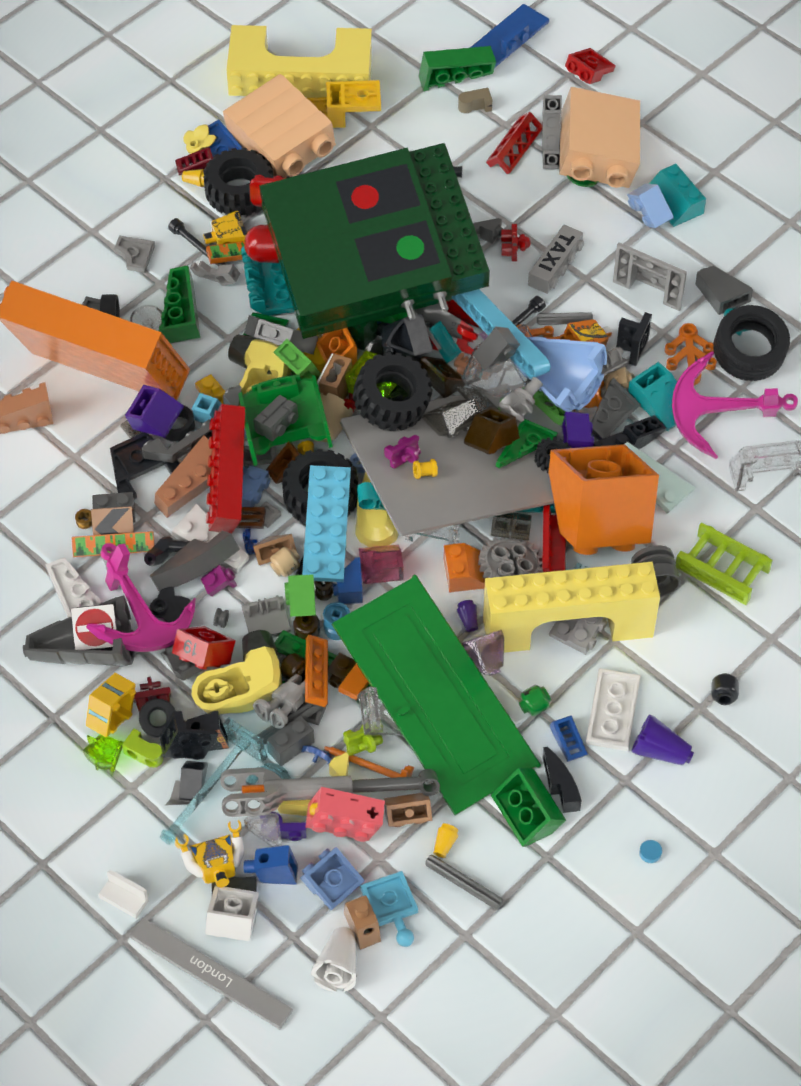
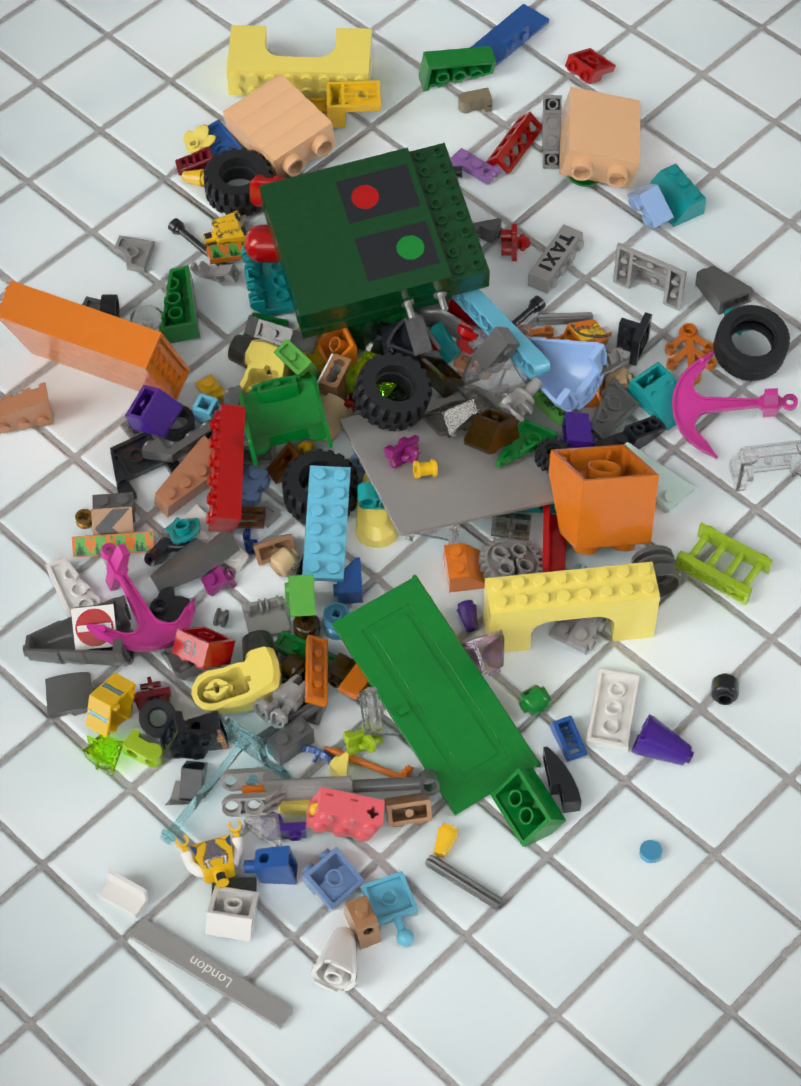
dark grey brick [253,395,299,442] -> none
dark brown bush [314,581,333,601] -> none
clear pink slope [359,544,403,584] -> none
none -> dark grey slope [45,672,92,719]
none -> teal animal [164,517,201,544]
none -> medium lavender plate [450,148,501,185]

